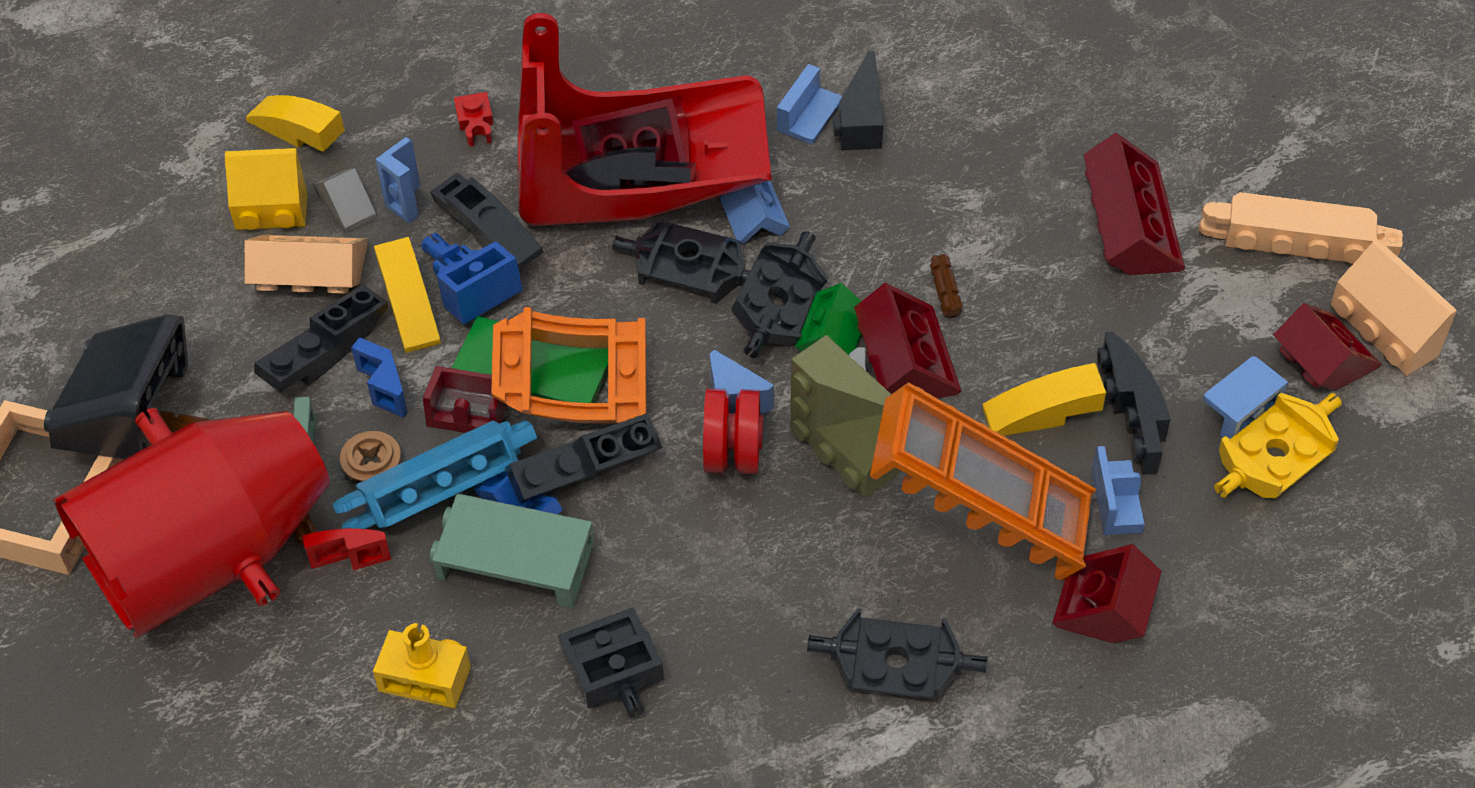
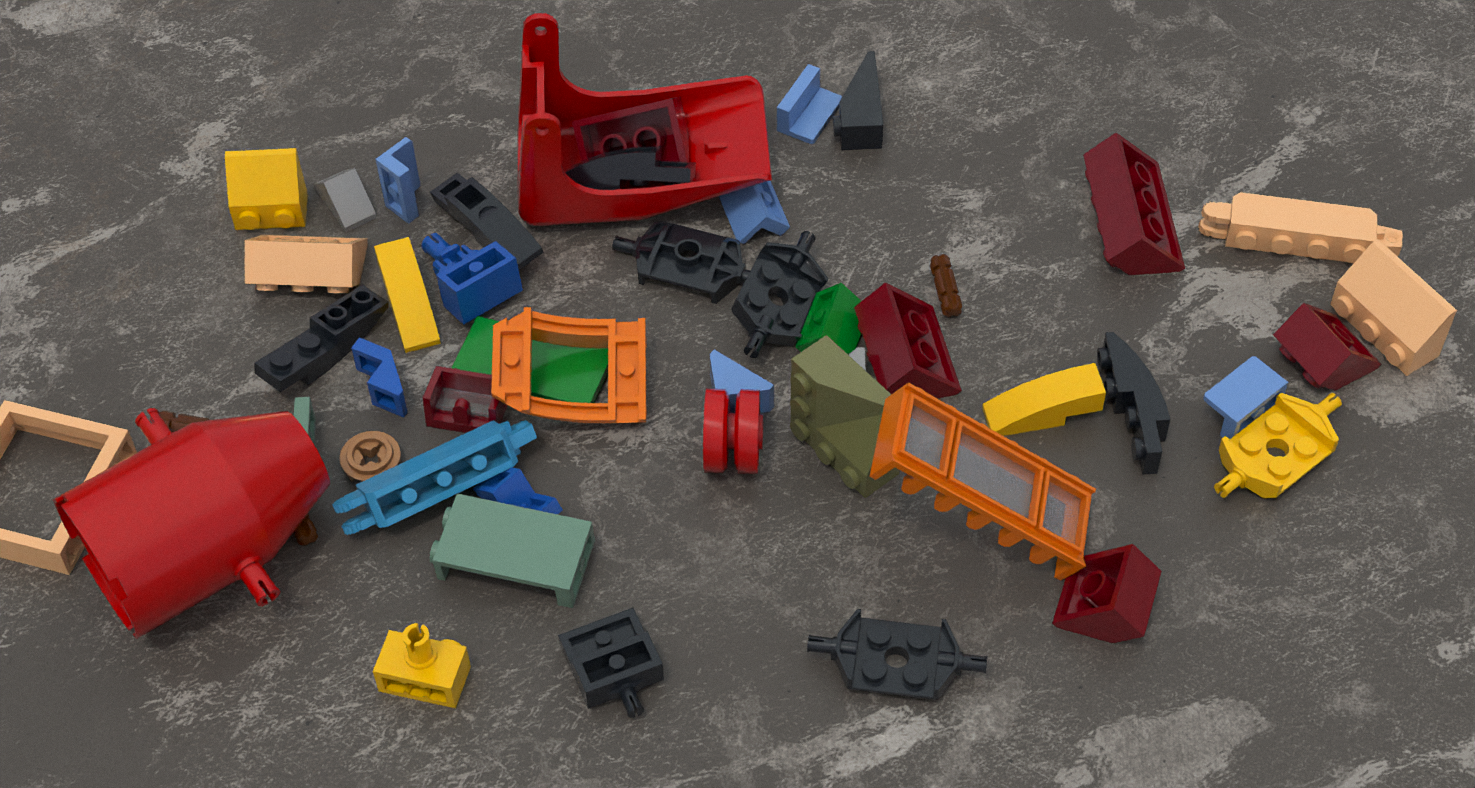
black windscreen [44,314,189,459] -> none
yellow slope [246,95,345,152] -> none
red slope [302,528,391,571] -> none
red plate [454,92,494,147] -> none
black slope [505,413,662,504] -> none
medium blue panel [1091,446,1145,535] -> none

